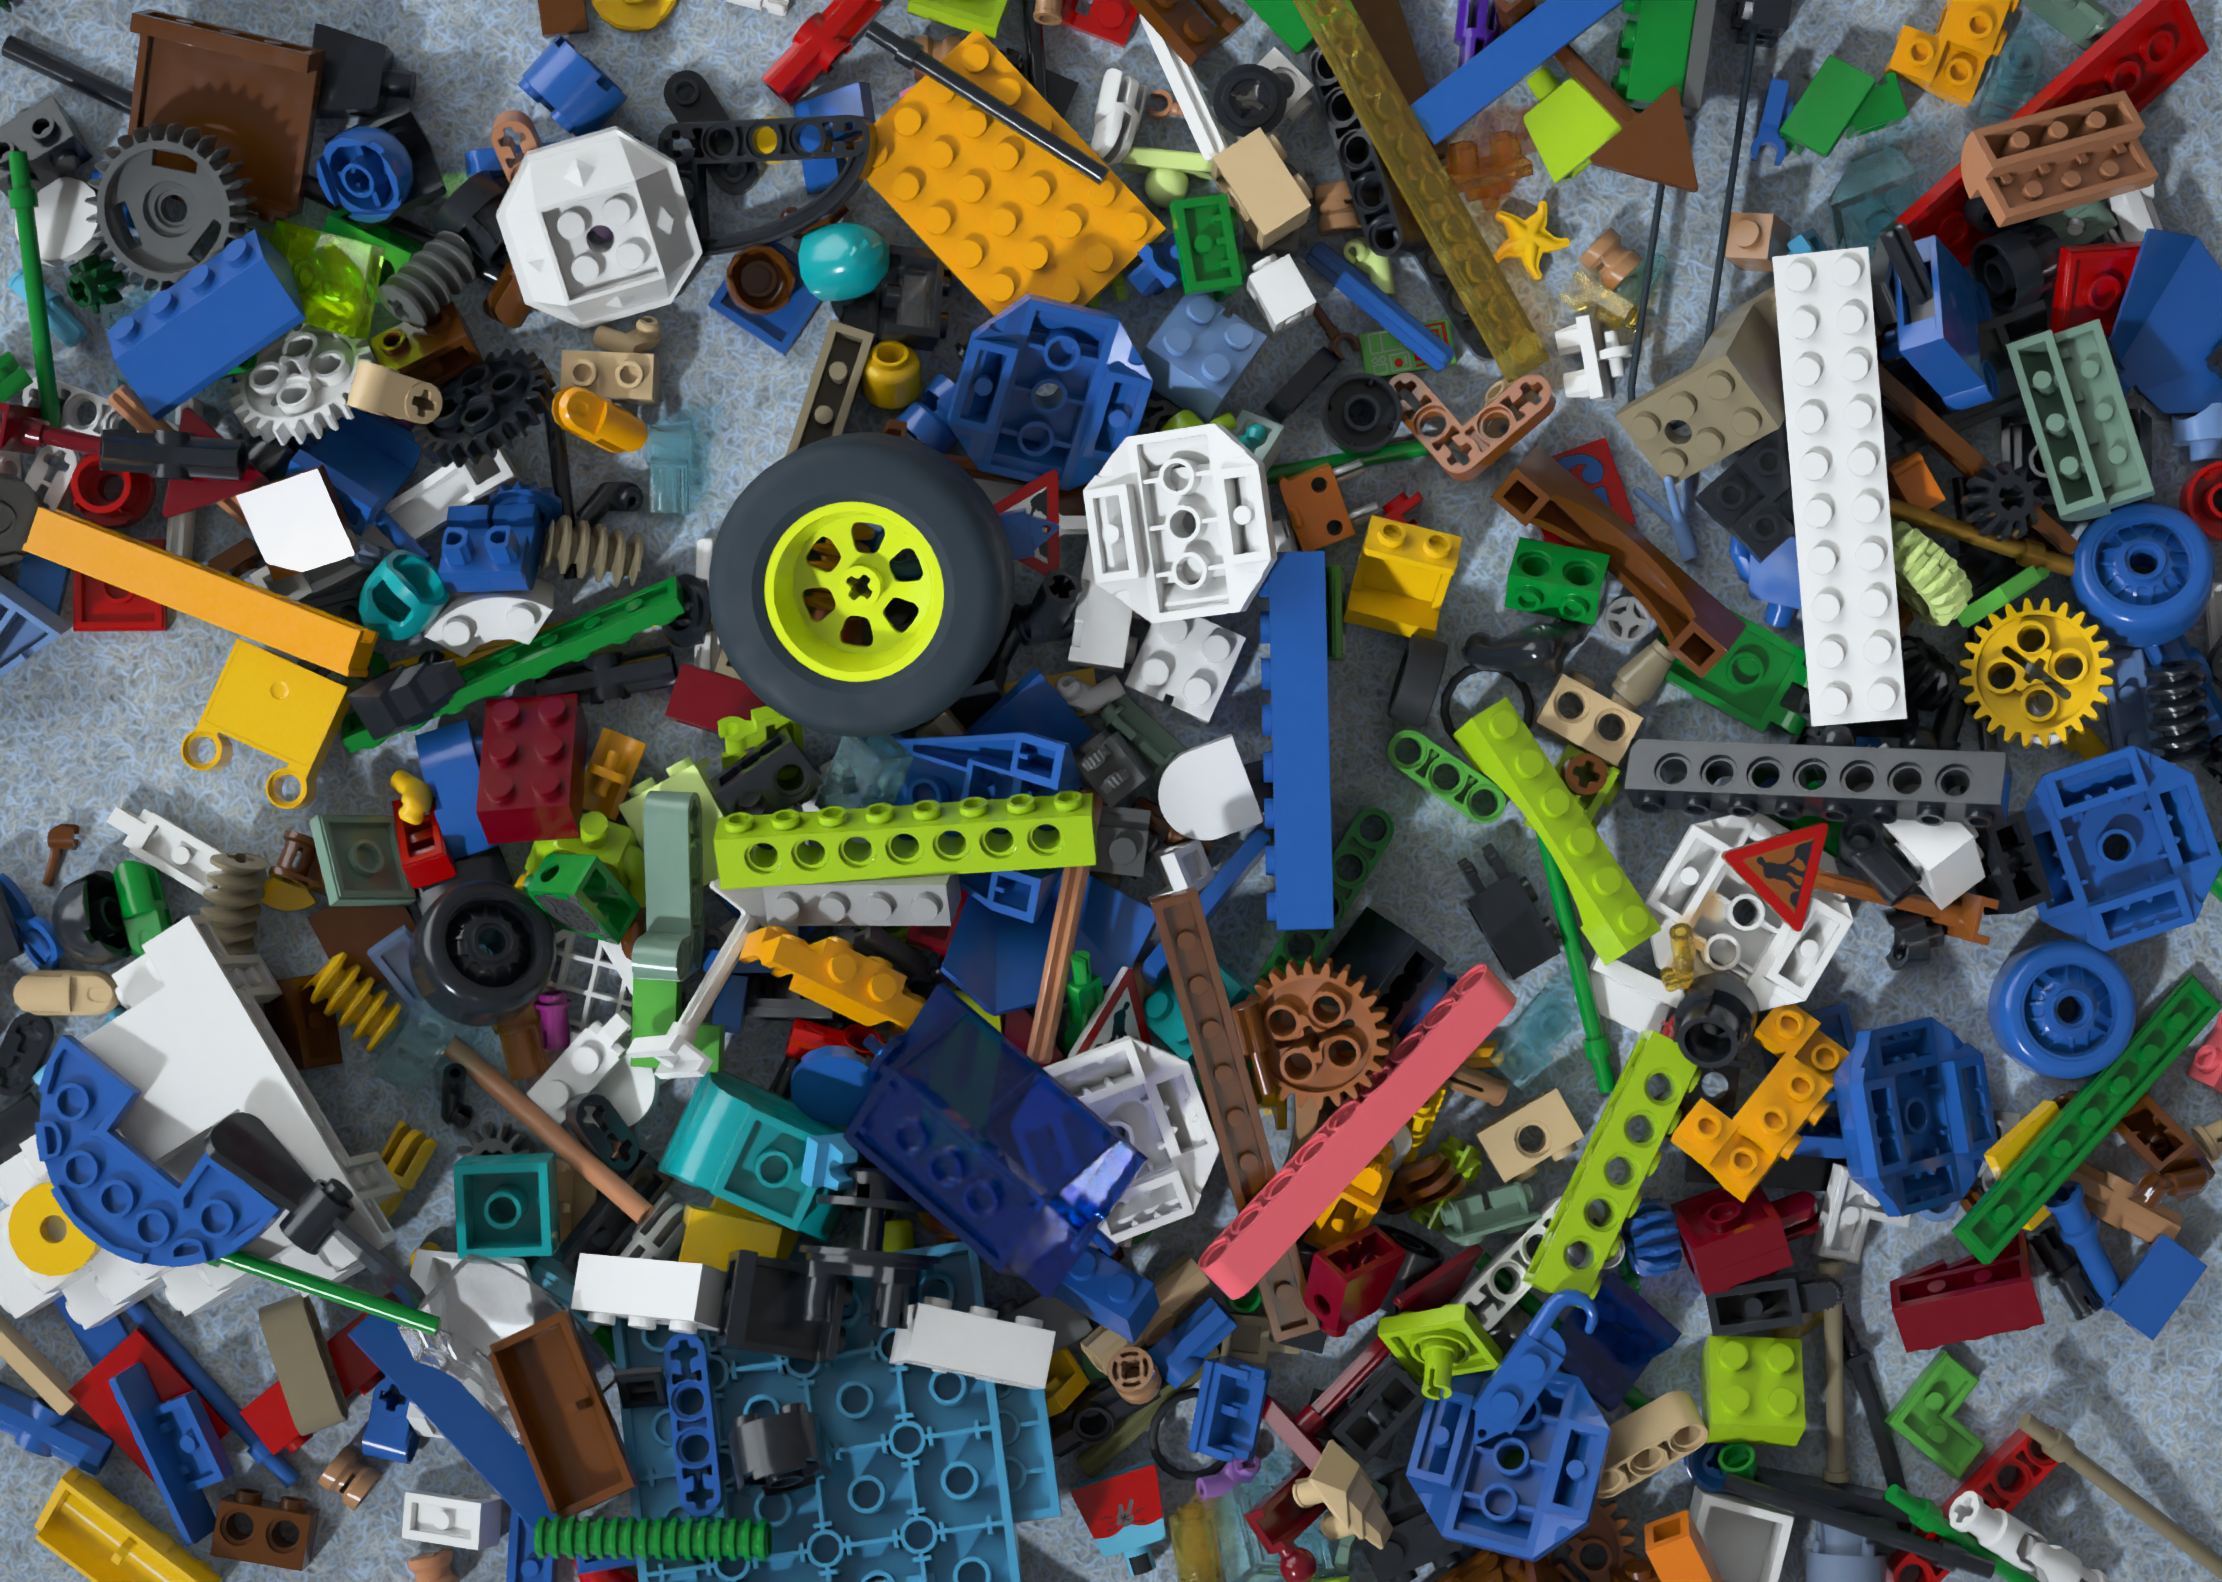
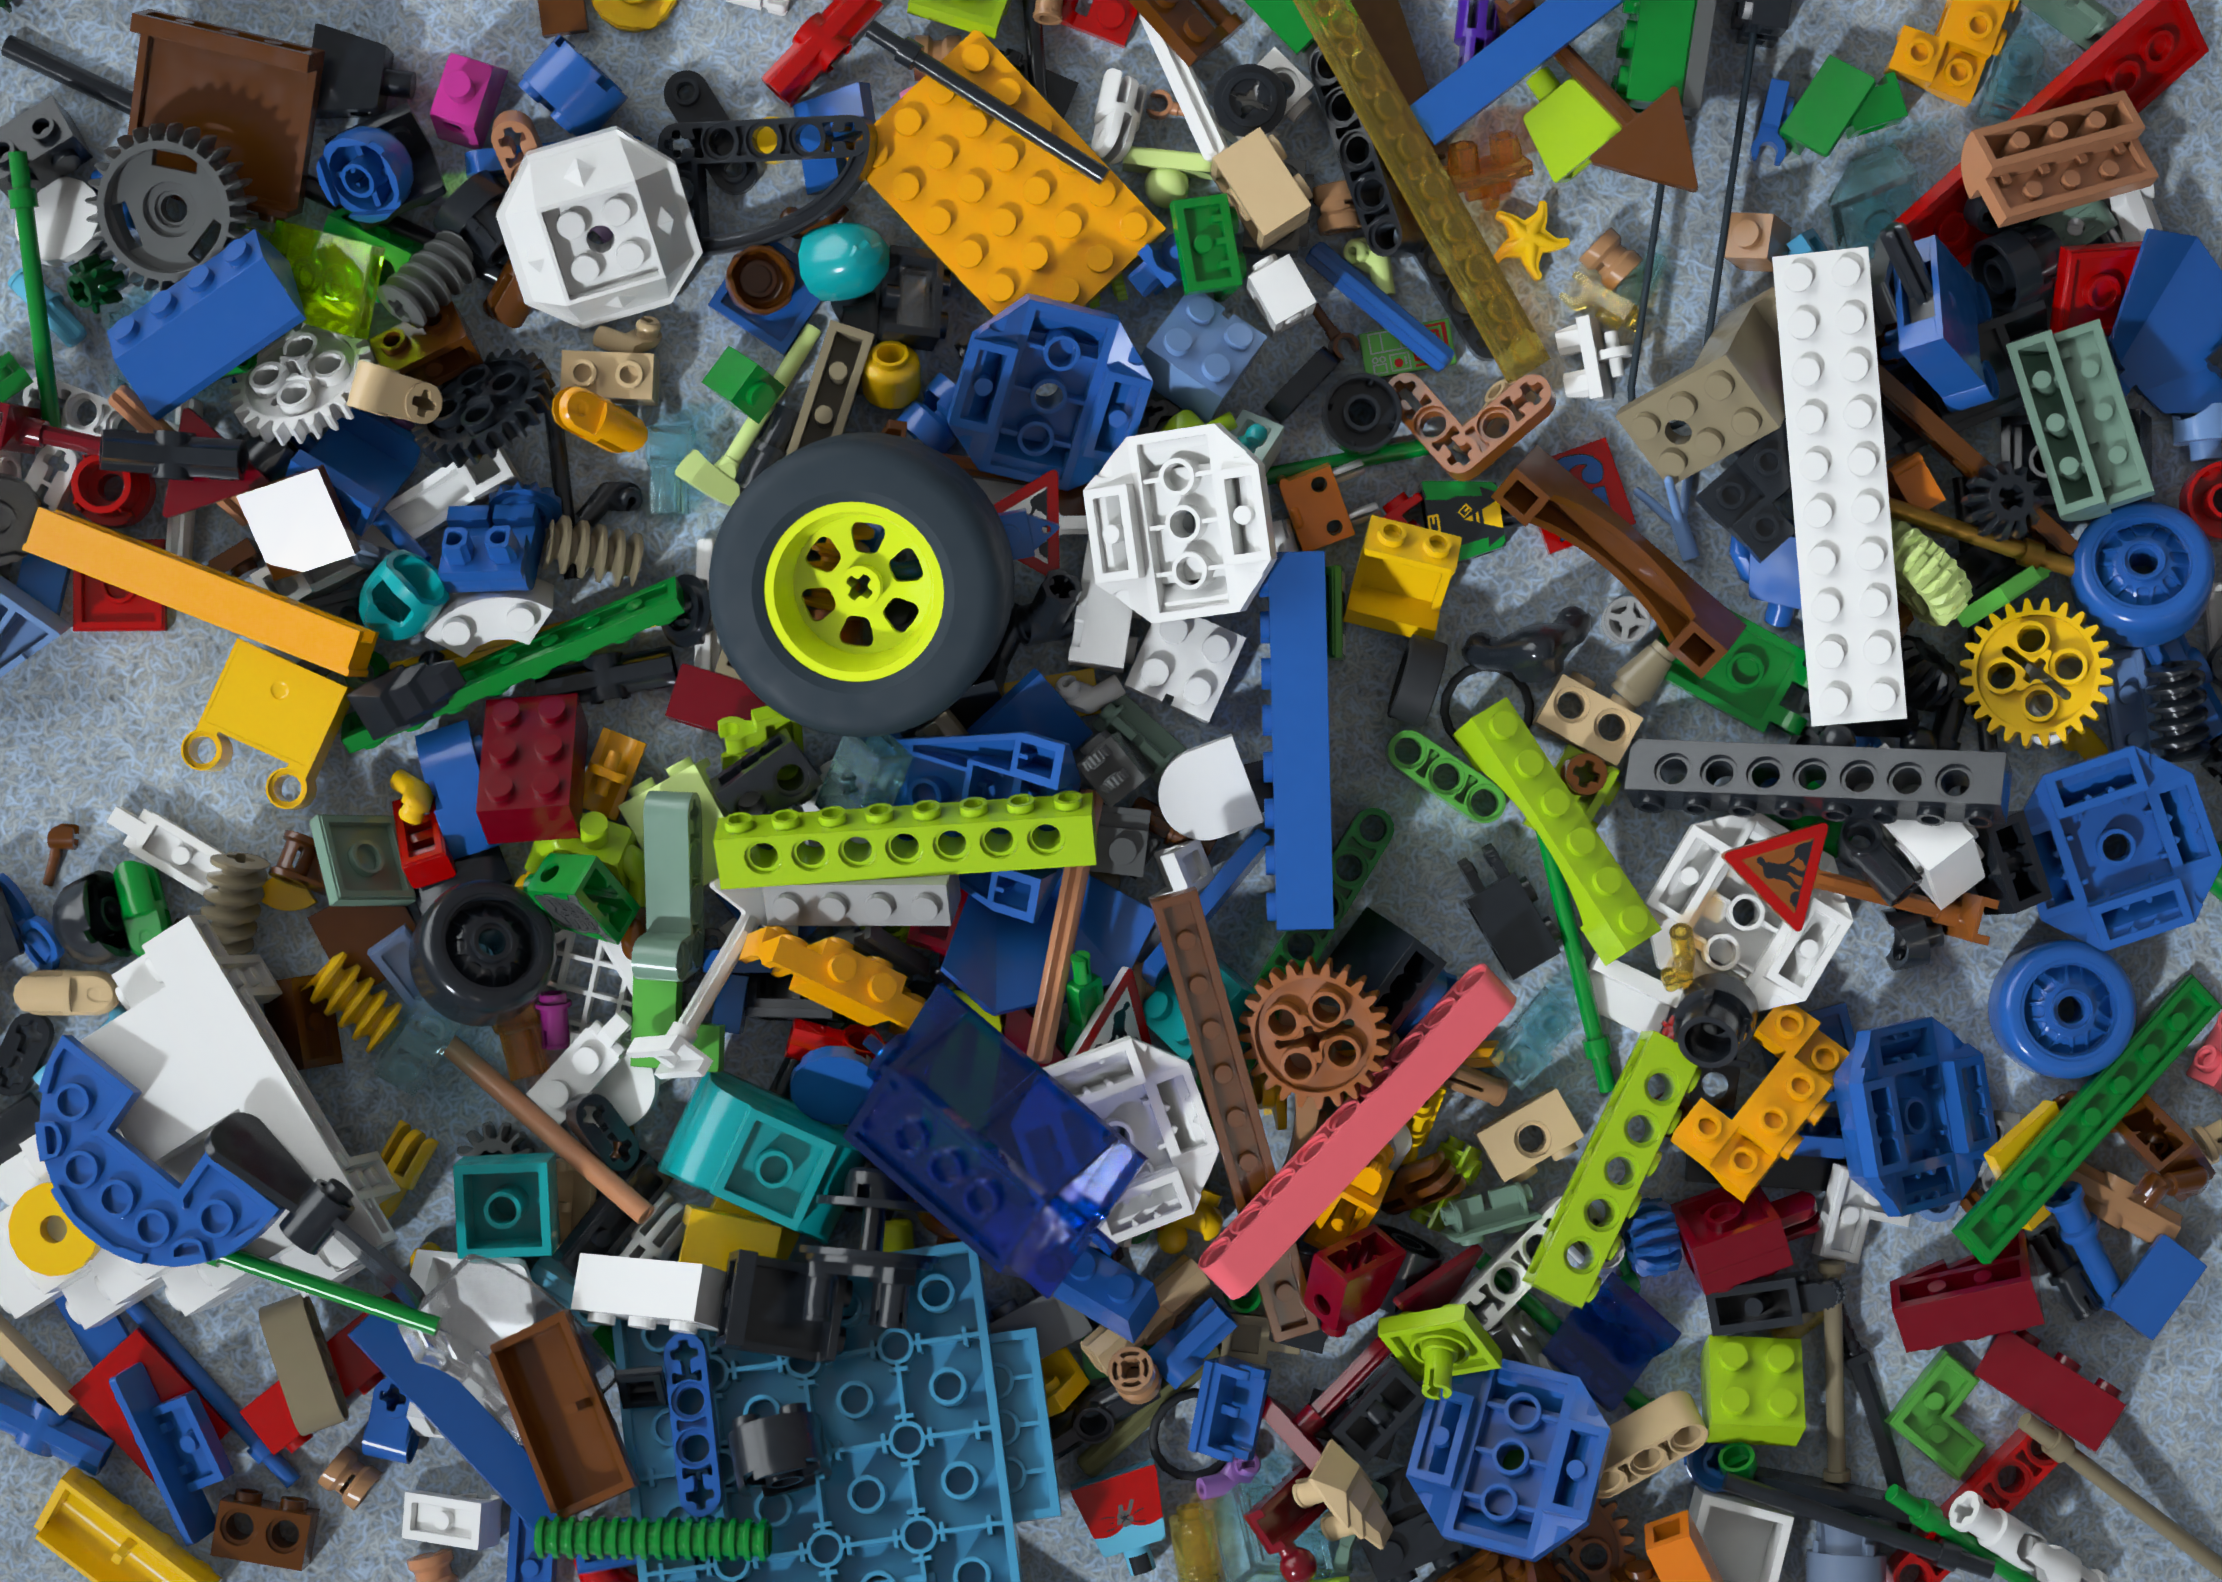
black arm [441,1063,474,1129] -> none
dark azure tile [801,1133,858,1191] -> none
white wedge [889,1296,1056,1390] -> none
reddish brown axle [1231,1000,1274,1096] -> none
blue plate [1472,1289,1598,1445] -> none
green brick [1505,537,1610,625] -> none
none -> dark pink torso [430,52,509,150]
none -> yellowish green piece [675,323,821,507]
none -> green brick [702,345,786,424]
none -> black pin [739,403,800,489]
none -> yellow animal [1156,1188,1224,1254]
none -> torso [1418,481,1529,564]
none -> dark red wedge [1973,1330,2127,1455]

